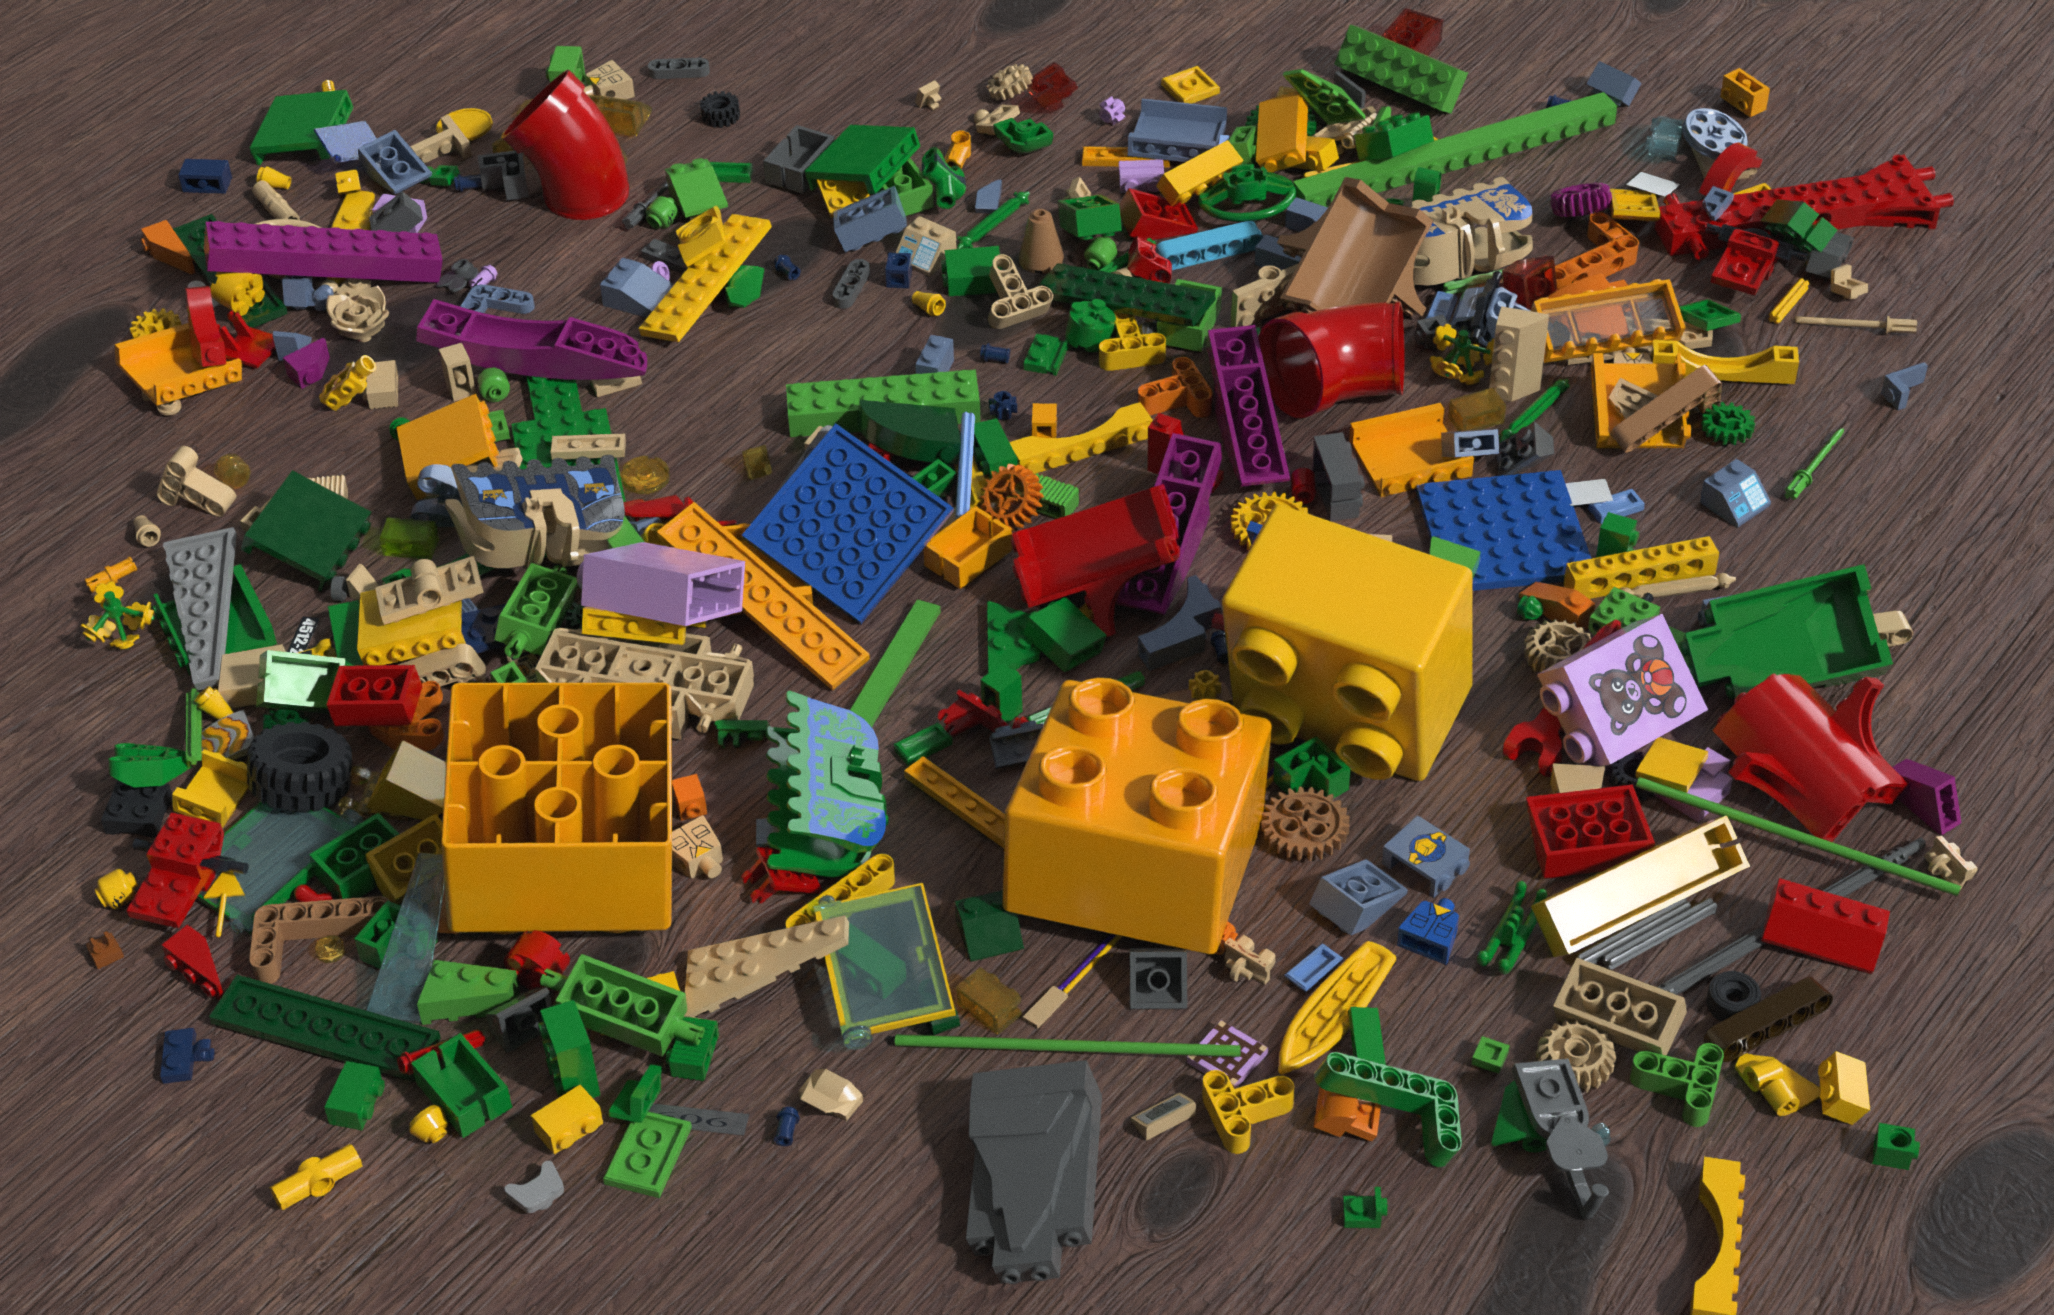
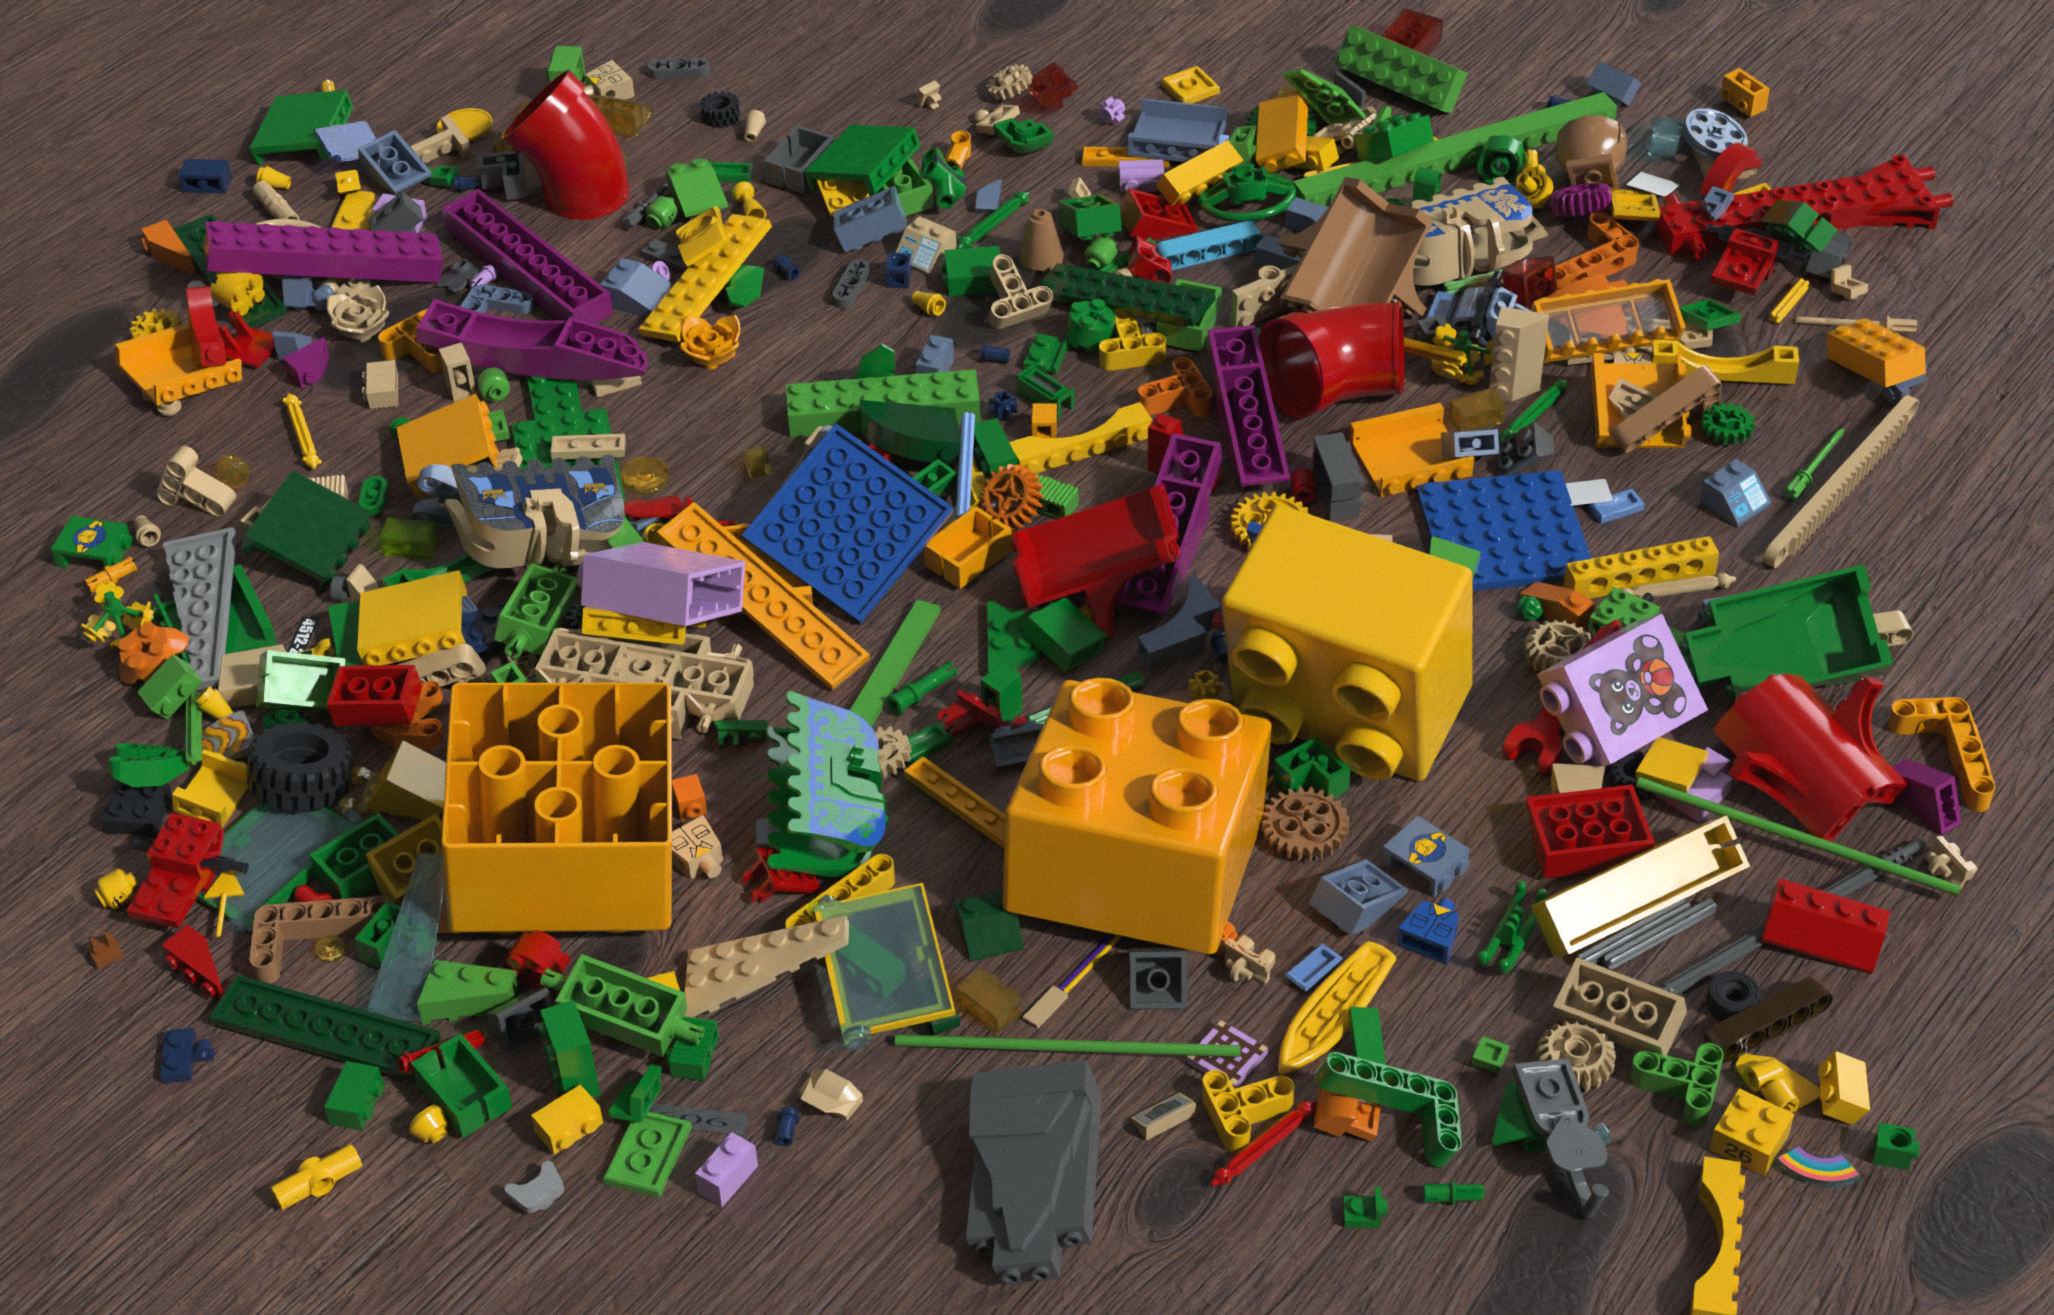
yellow brick [319,355,376,411] -> none
tan plate [375,556,484,625] -> none
green brick [1596,512,1639,558] -> none
none -> green panel [51,516,132,568]
none -> orange brick [118,622,190,684]
none -> bright green brick [138,654,203,719]
none -> yellow wheel [282,393,322,469]
none -> green plate [359,476,388,517]
none -> light orange beam [378,309,443,373]
none -> magenta brick [442,189,613,324]
none -> light orange brick [680,315,741,370]
none -> lavender brick [695,1132,758,1207]
none -> yellow piece [732,181,766,219]
none -> tan cone [744,110,766,142]
none -> green panel [854,344,896,379]
none -> tan gear [875,726,912,778]
none -> green pin [886,661,957,716]
none -> green window [1017,364,1075,419]
none -> red wheel [1210,1100,1317,1187]
none -> yellow axle [1404,338,1467,366]
none -> green axle [1423,1181,1484,1205]
none -> green brick [1477,135,1525,185]
none -> yellow pin [1515,150,1553,209]
none -> tan slope [1517,216,1548,241]
none -> medium nougat plate [1555,115,1628,191]
none -> yellow brick [1710,1088,1794,1177]
none -> tan gear [1763,395,1919,568]
none -> tile [1774,1145,1861,1188]
none -> light orange brick [1827,318,1926,388]
none -> light orange beam [1887,697,1995,812]

